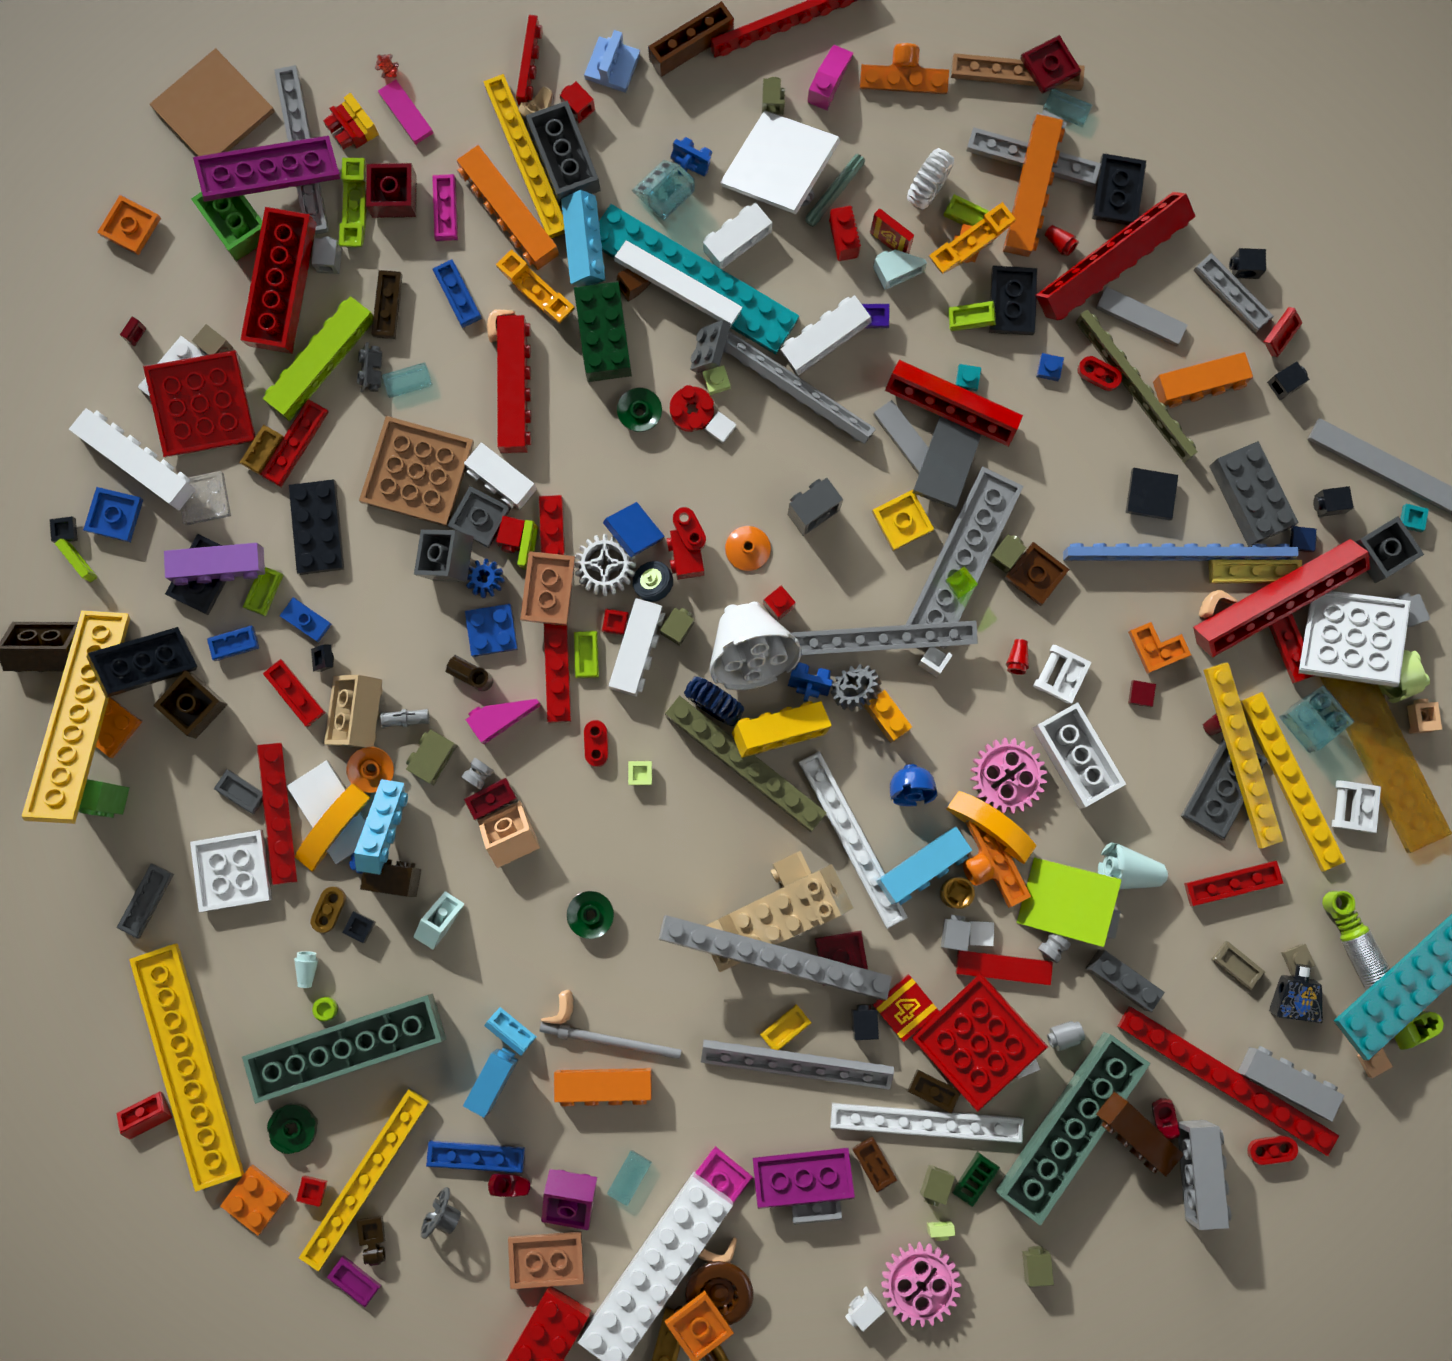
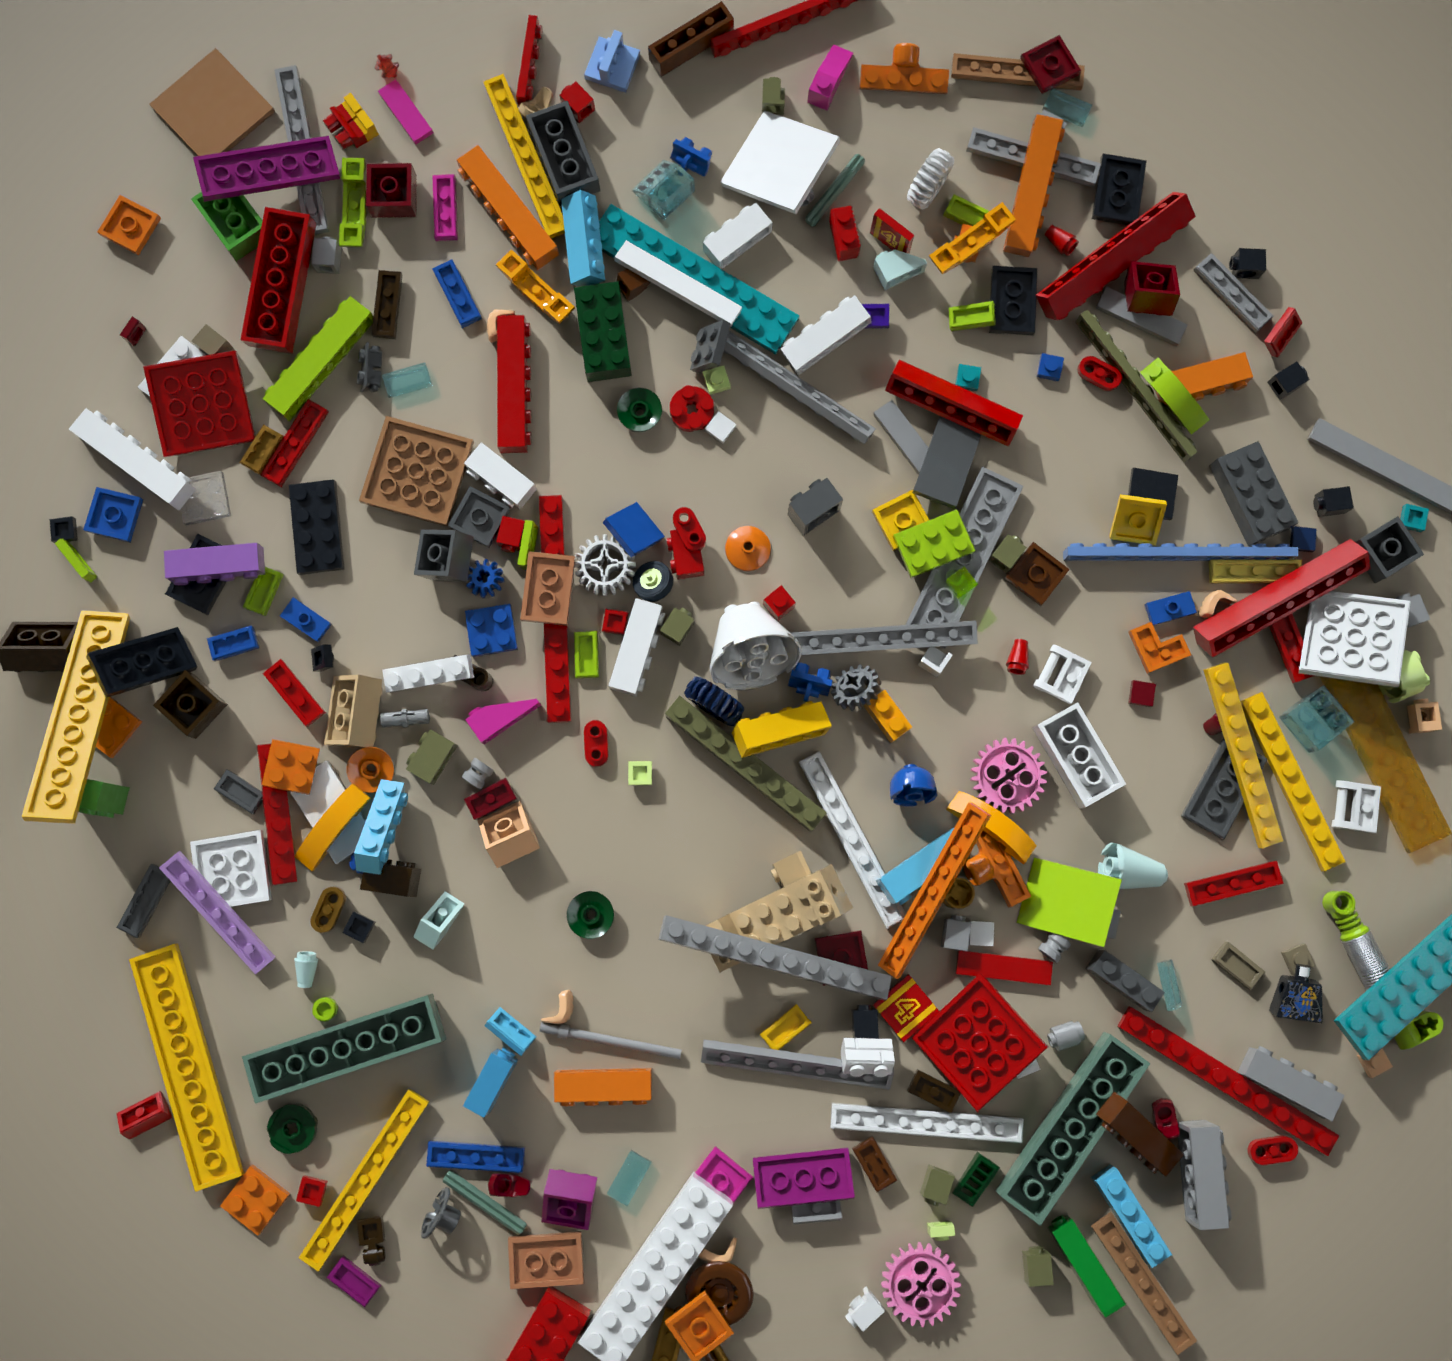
none -> lavender plate [159,851,275,974]
none -> orange plate [262,739,320,795]
none -> white plate [382,655,474,693]
none -> sand green axle [443,1170,527,1235]
none -> white brick [841,1038,895,1077]
none -> orange plate [878,802,992,979]
none -> lime plate [893,509,975,578]
none -> green slope [1047,1215,1126,1318]
none -> medium azure brick [1091,1164,1172,1268]
none -> medium nougat plate [1091,1212,1197,1355]
none -> yellow plate [1109,494,1167,546]
none -> dark red brick [1124,261,1180,316]
none -> lime arch [1140,357,1210,435]
none -> blue plate [1144,591,1197,626]
none -> clear light blue tile [1157,959,1182,1011]

